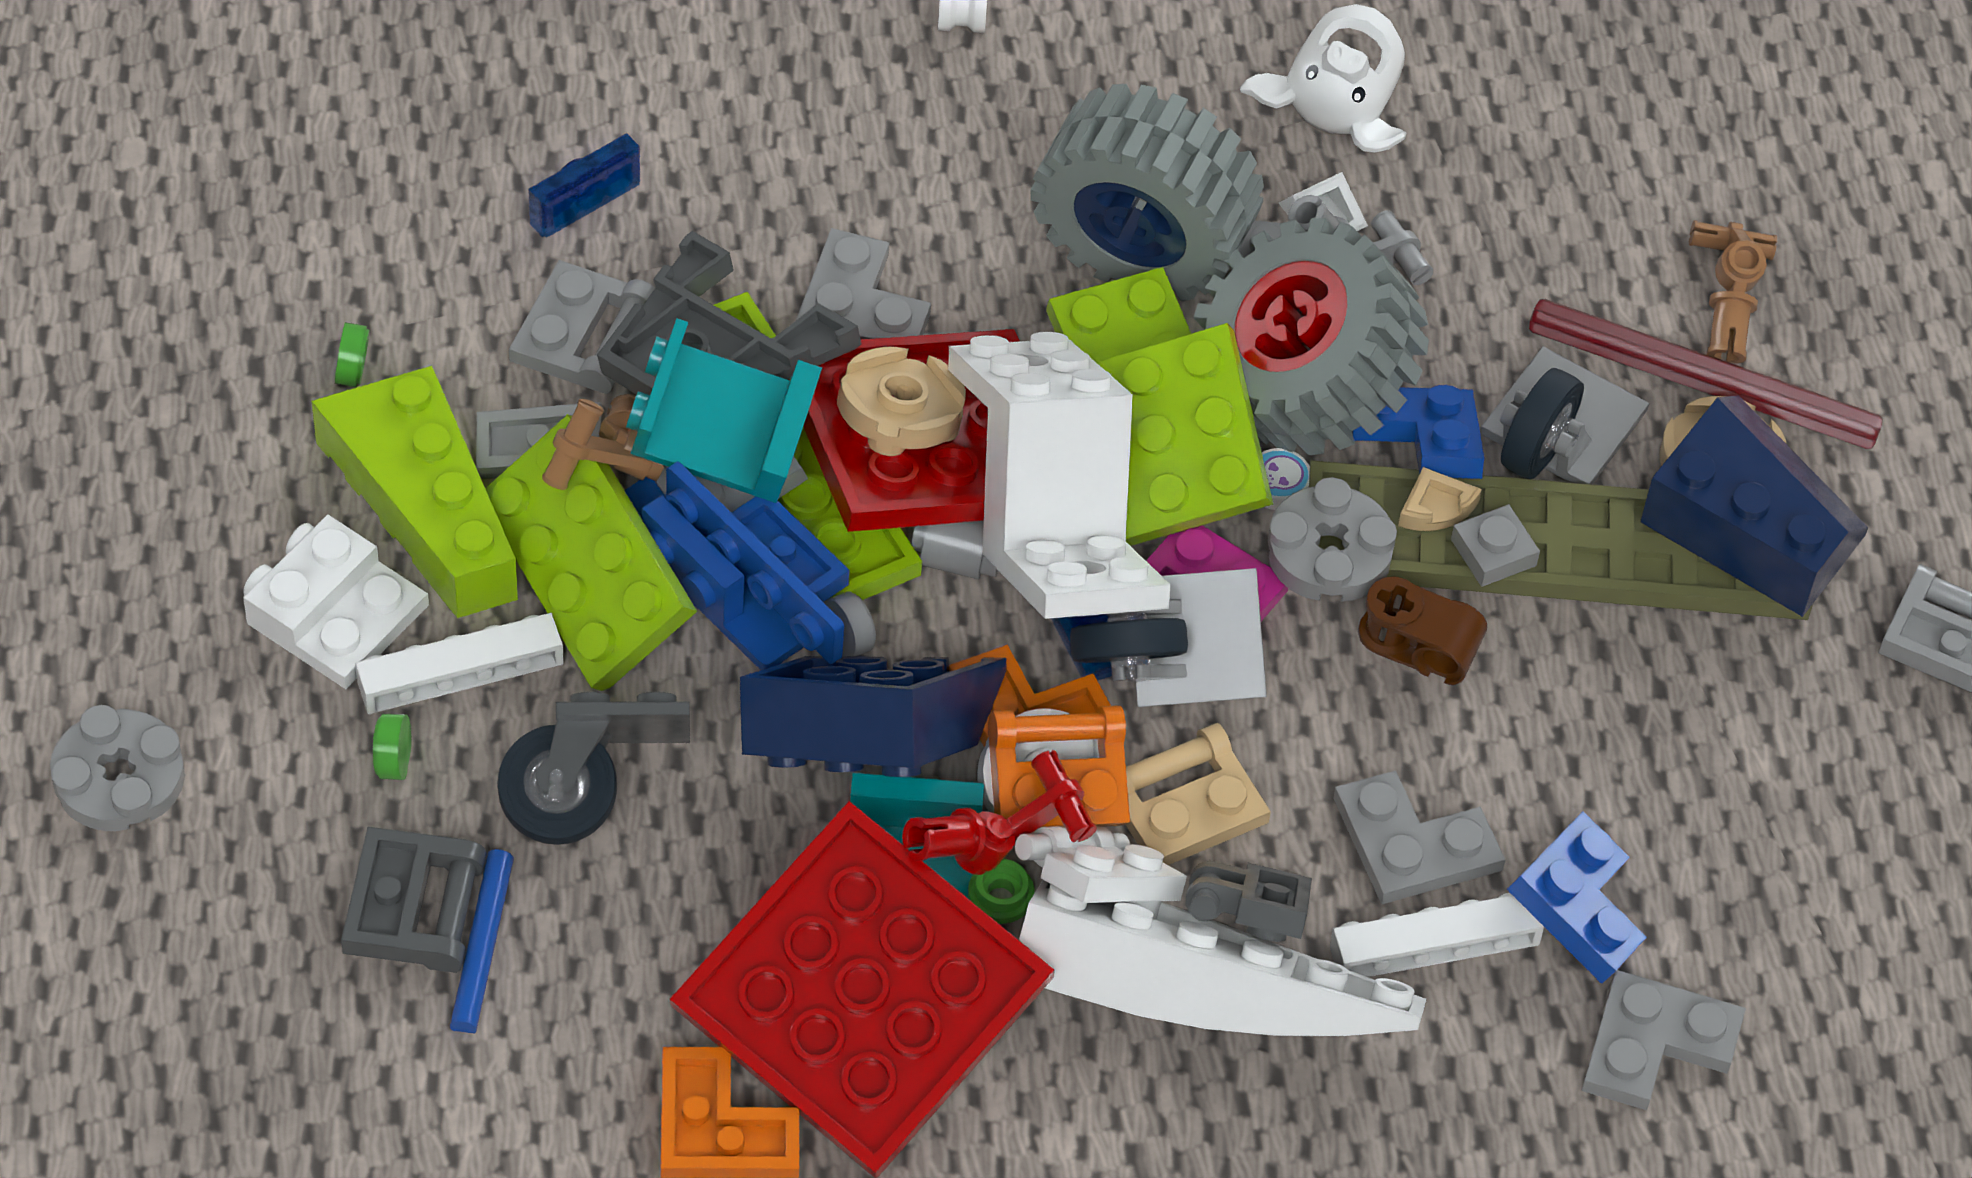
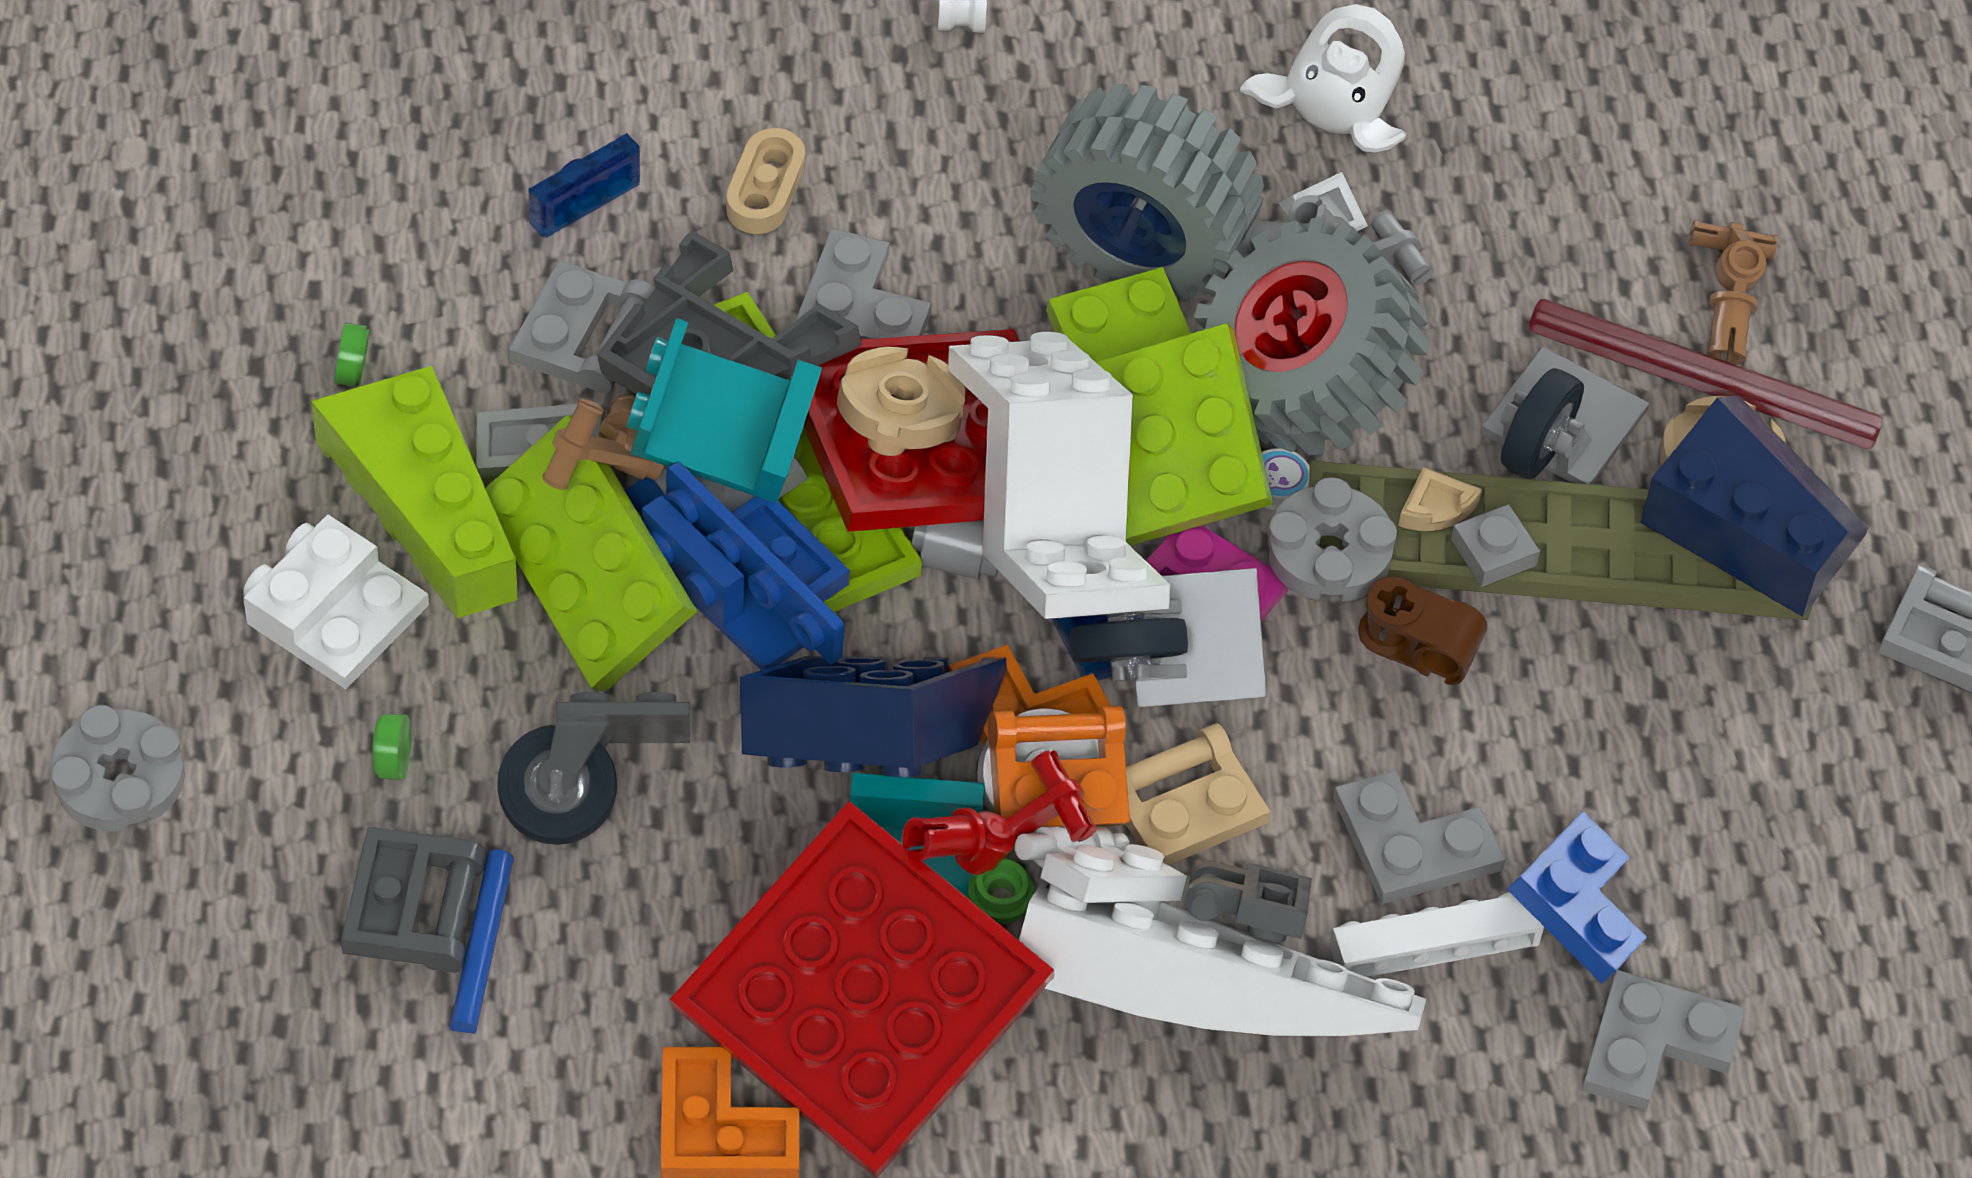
white piece [355,613,564,714] -> none
light grey tile [824,591,876,656] -> none
blue plate [1352,385,1485,479] -> none
none -> tan plate [726,128,805,234]

